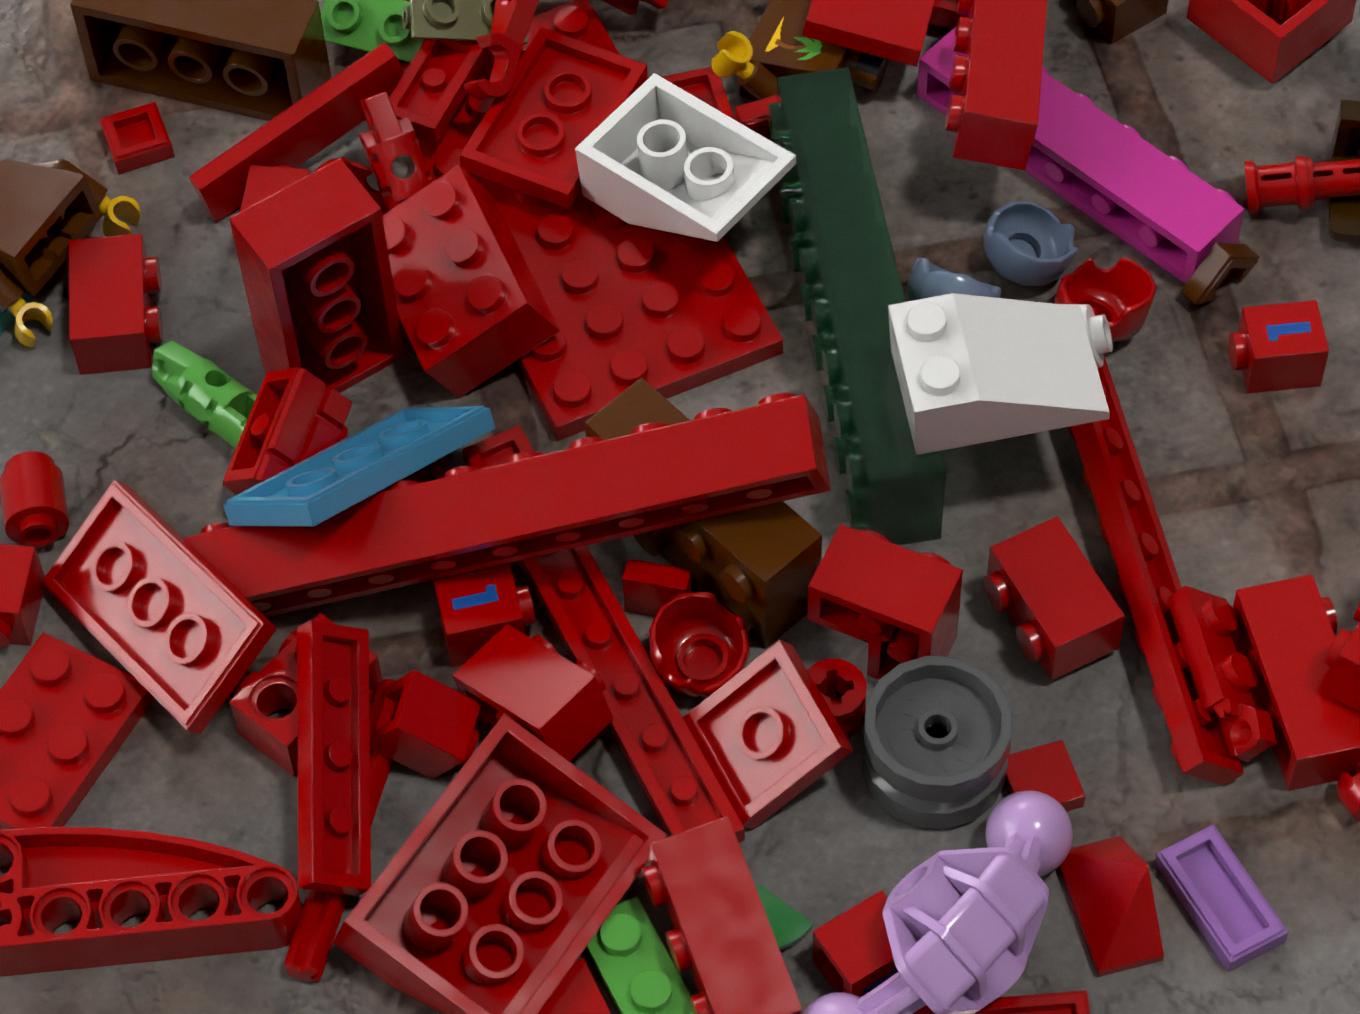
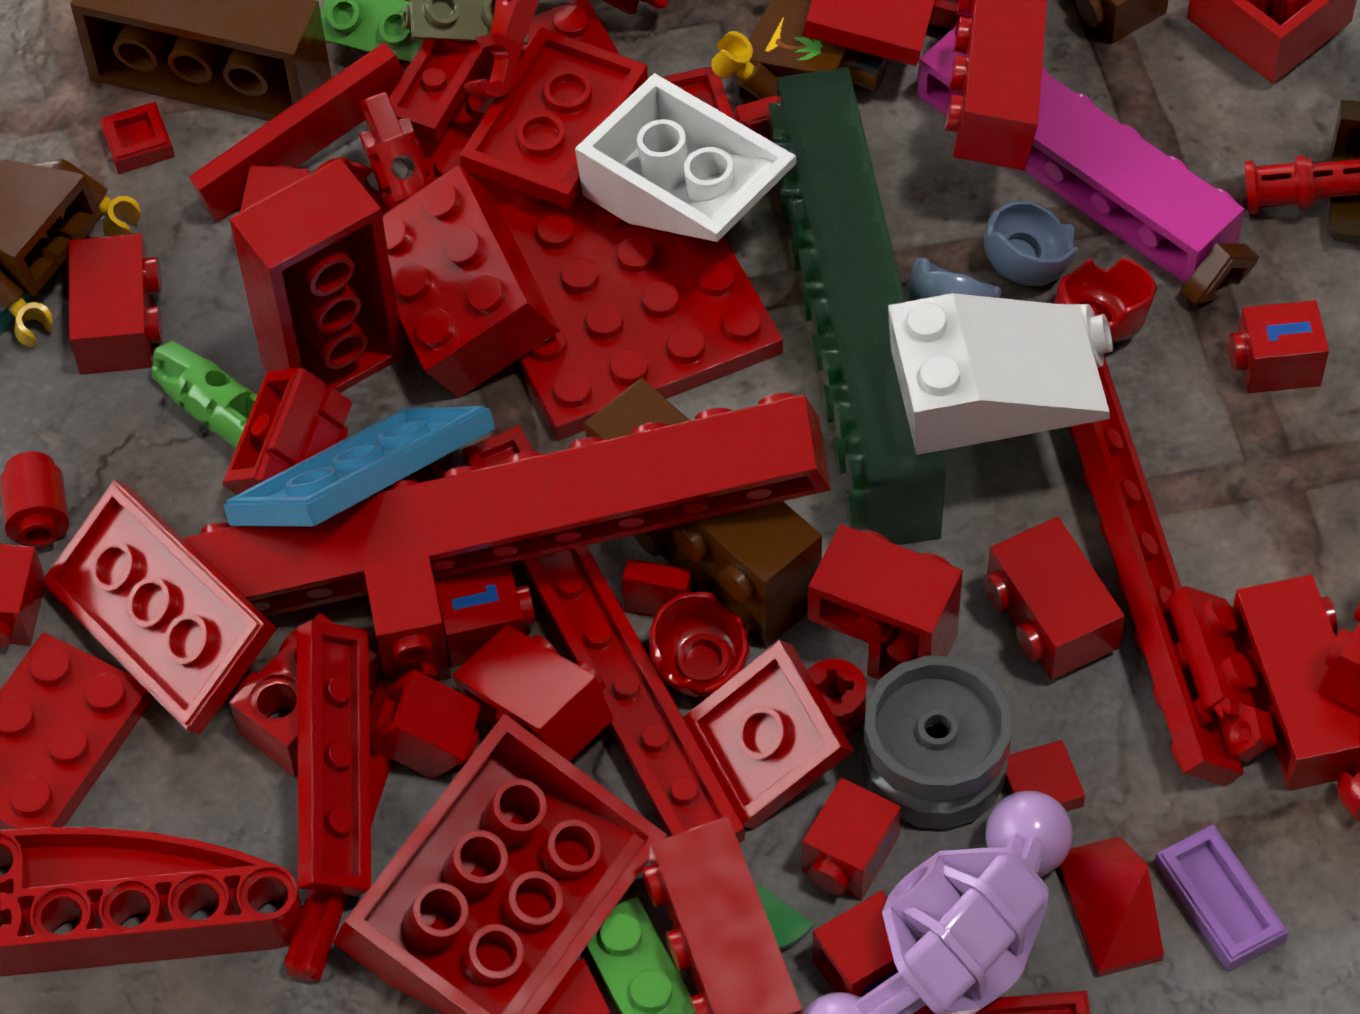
none -> red brick [363,553,451,681]
none -> red brick [802,778,901,901]

